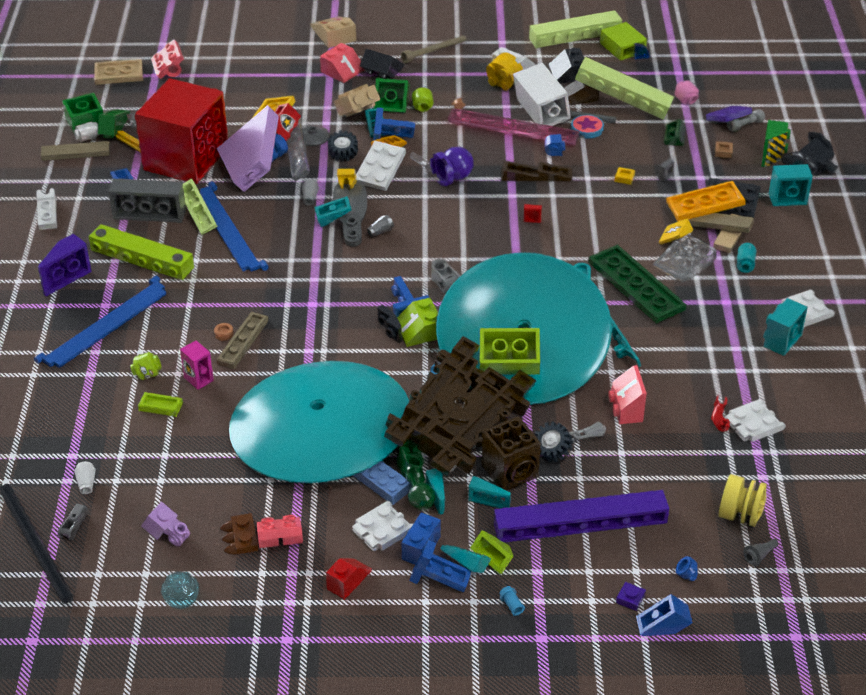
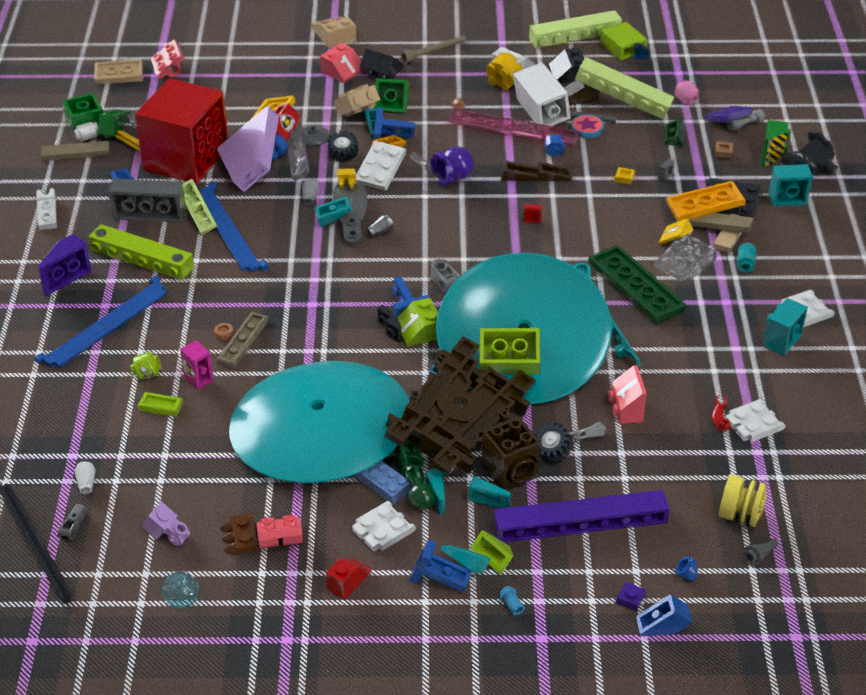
blue brick [401,513,441,564] -> none
lime head [412,87,434,112] -> none

